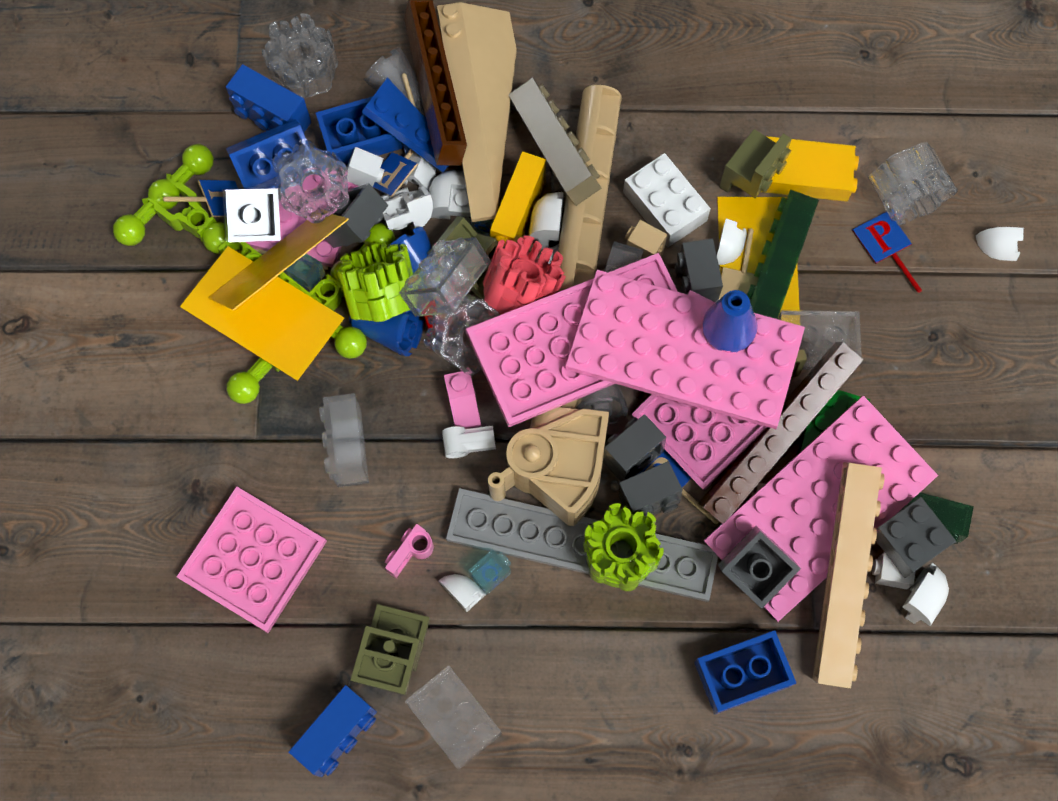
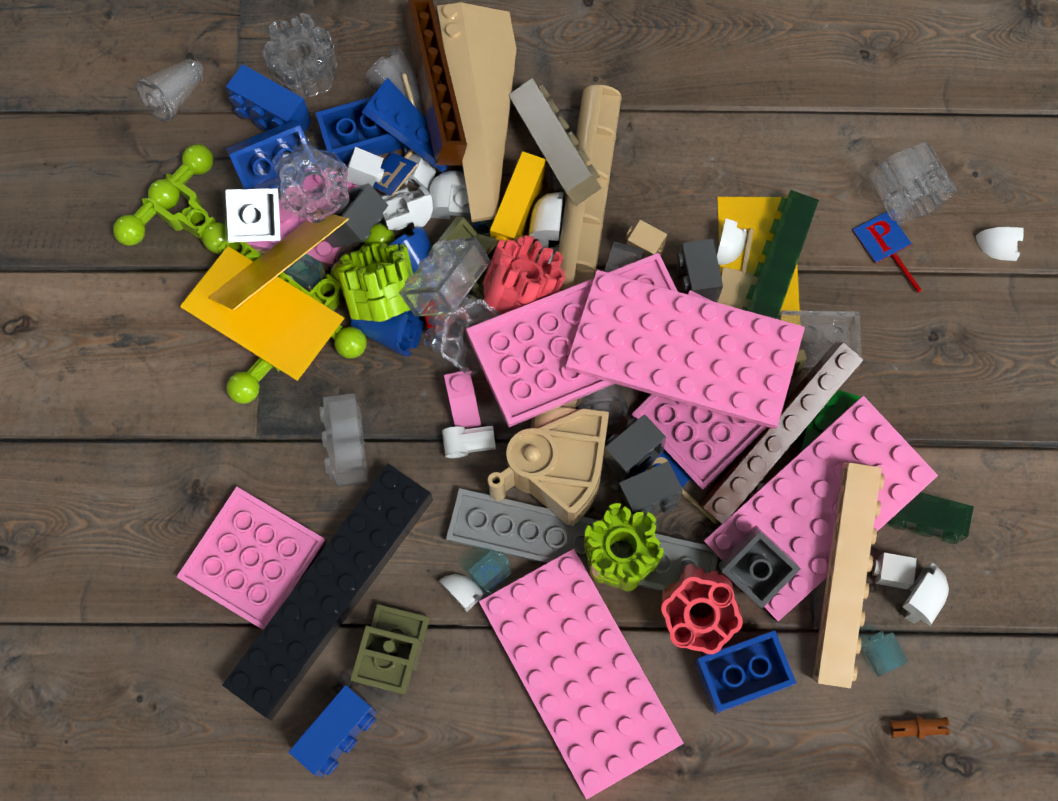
blue piece [163,180,238,217] -> none
bright pink plate [385,524,434,578] -> none
clear brick [405,665,502,770] -> none
white brick [623,153,711,248] -> none
blue cone [703,290,758,352] -> none
olive bracket [719,129,792,198] -> none
yellow brick [761,136,859,202] -> none
dark grey brick [876,497,956,578] -> none
none -> clear cone [135,59,204,122]
none -> black brick [222,464,433,721]
none -> bright pink plate [479,549,684,800]
none -> coral piece [661,564,743,654]
none -> clear light blue brick [863,631,909,677]
none -> dark orange pin [890,716,950,739]

